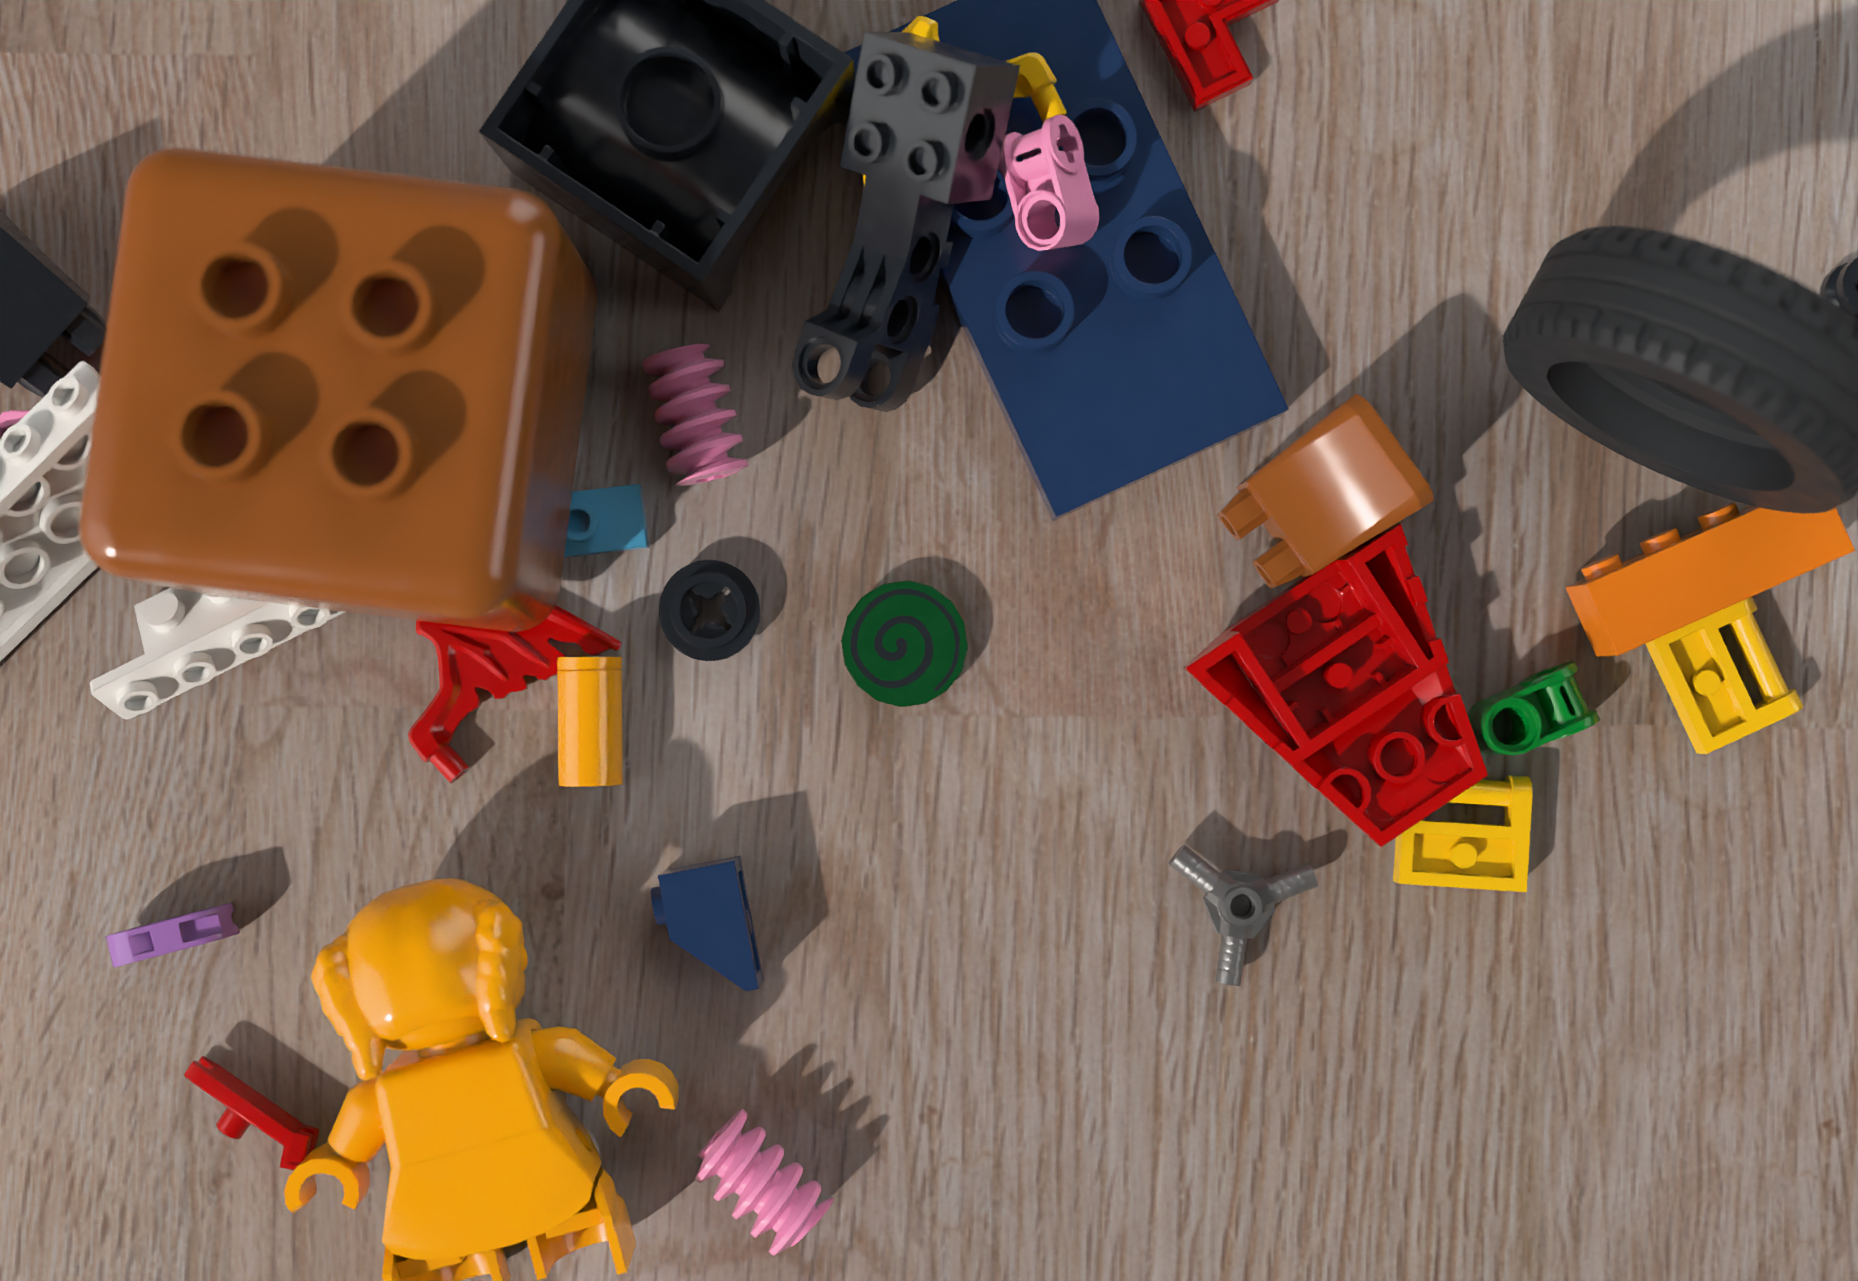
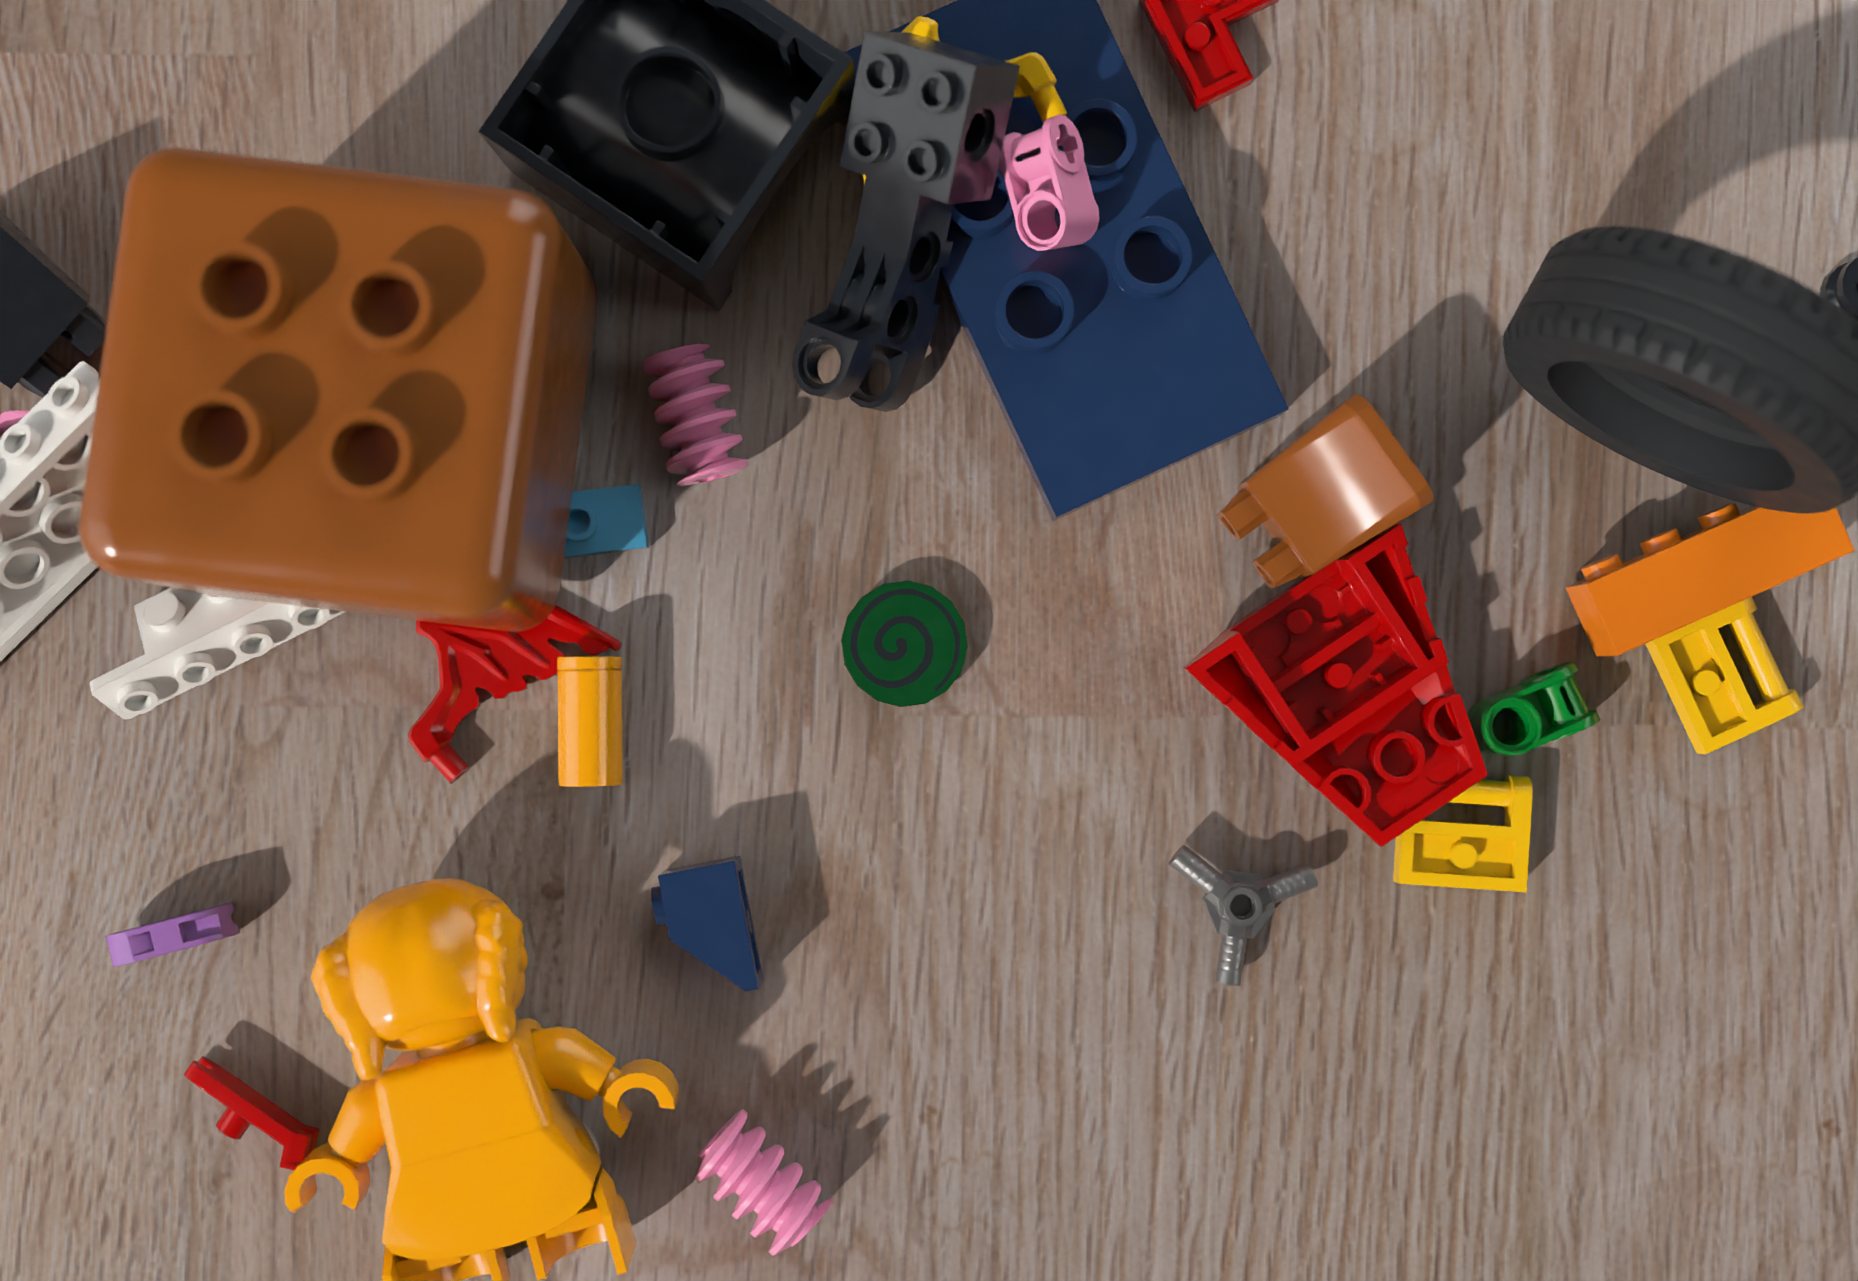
black gear [659,560,761,661] -> none

